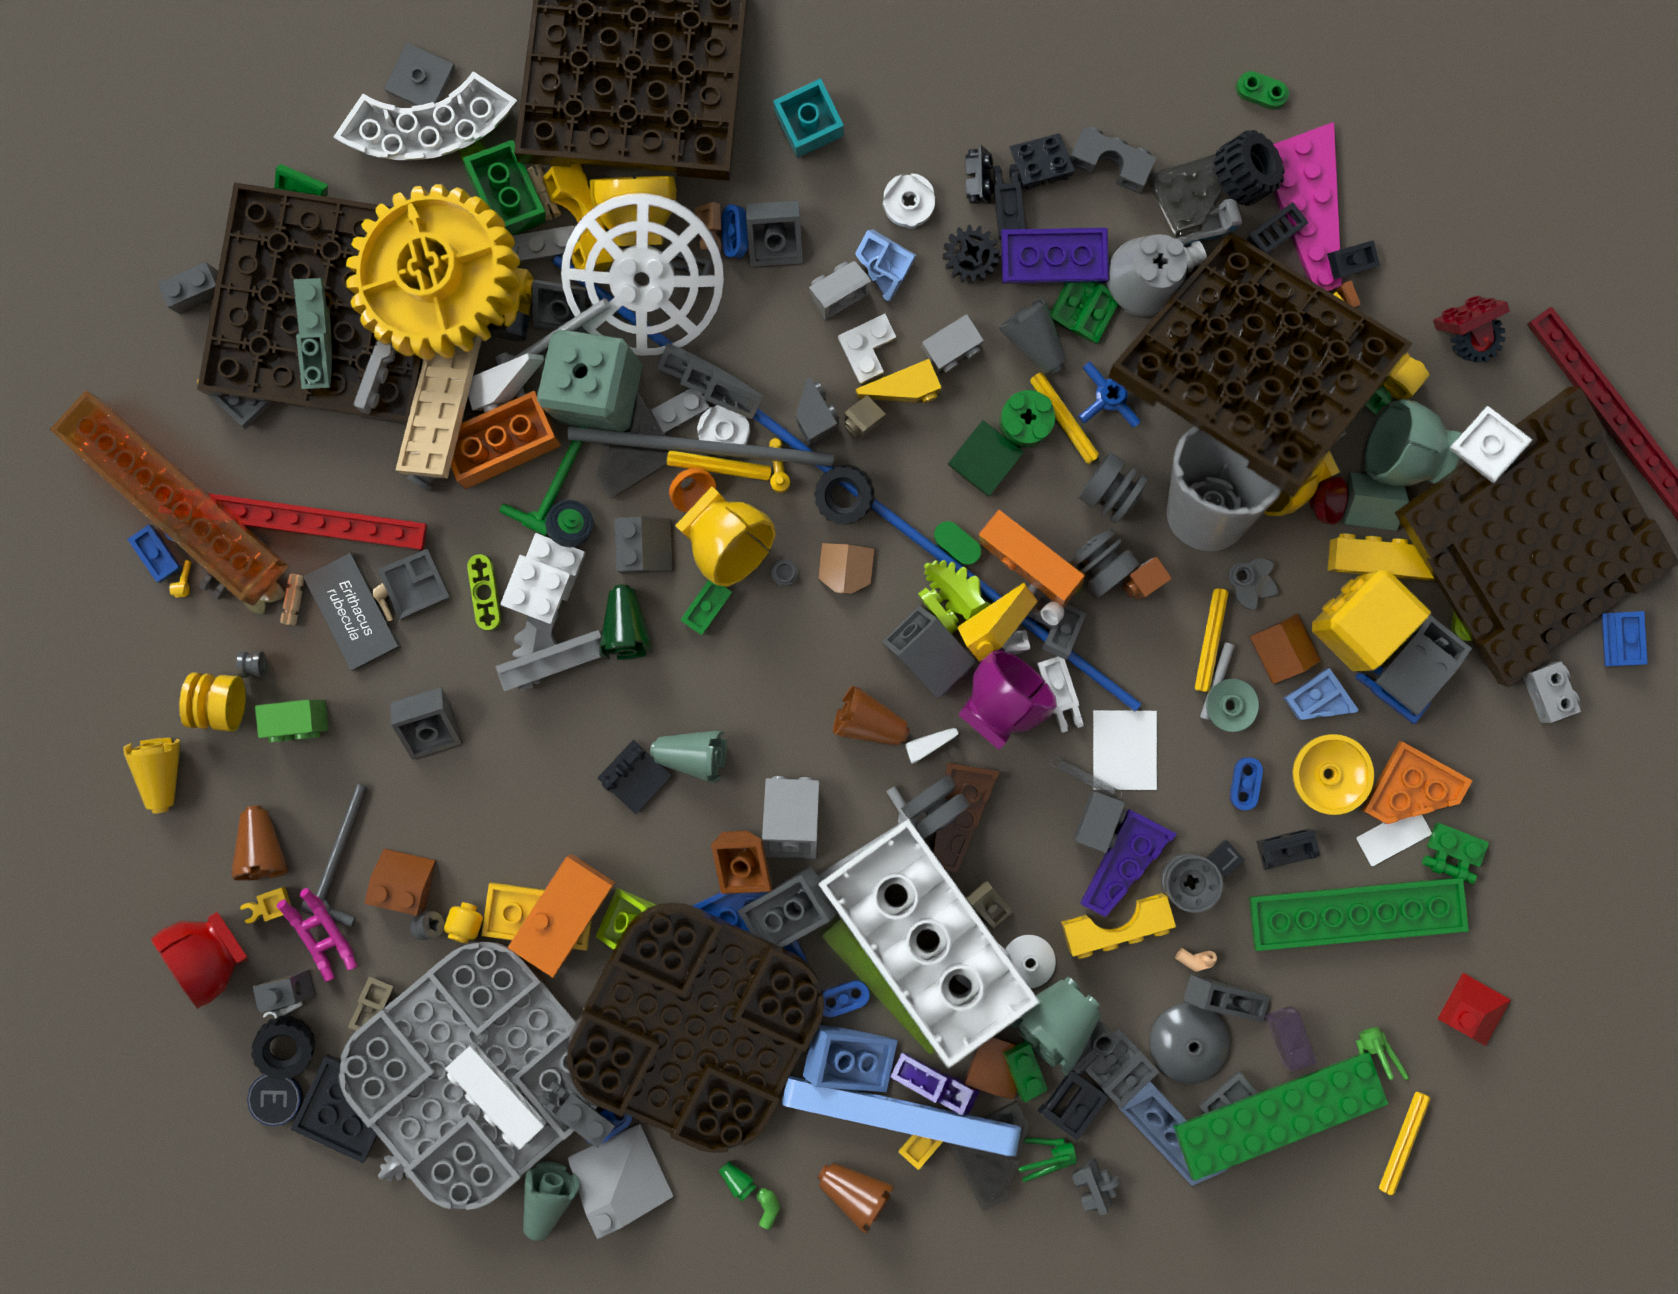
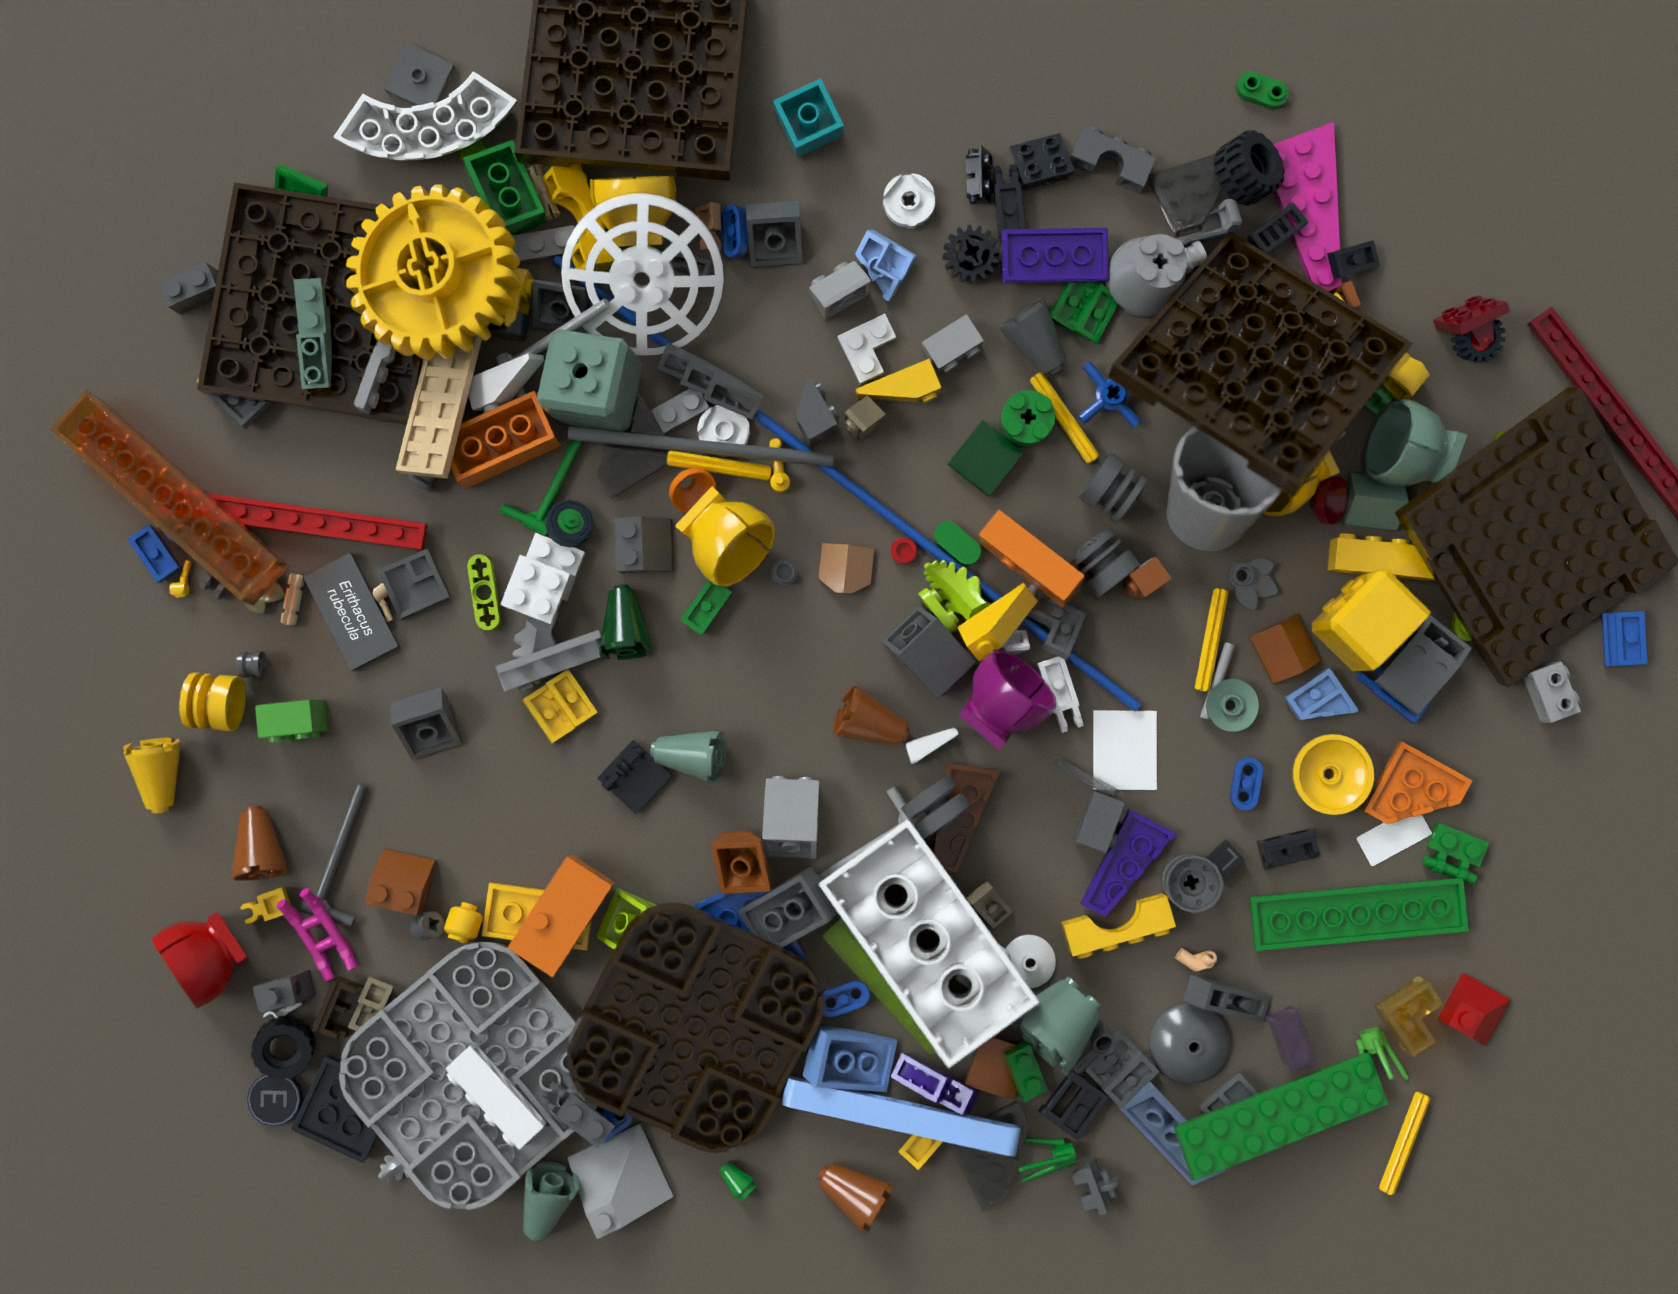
bright green arm [756,1188,780,1230] -> none
black tyre [814,465,875,525] -> none
white hinge [1040,602,1064,625] -> none
white plate [1450,406,1532,483] -> none
none -> dark brown hinge [312,976,364,1039]
none -> yellow slope [522,669,598,744]
none -> red tile [891,538,917,565]
none -> clear yellow brick [1374,977,1444,1057]

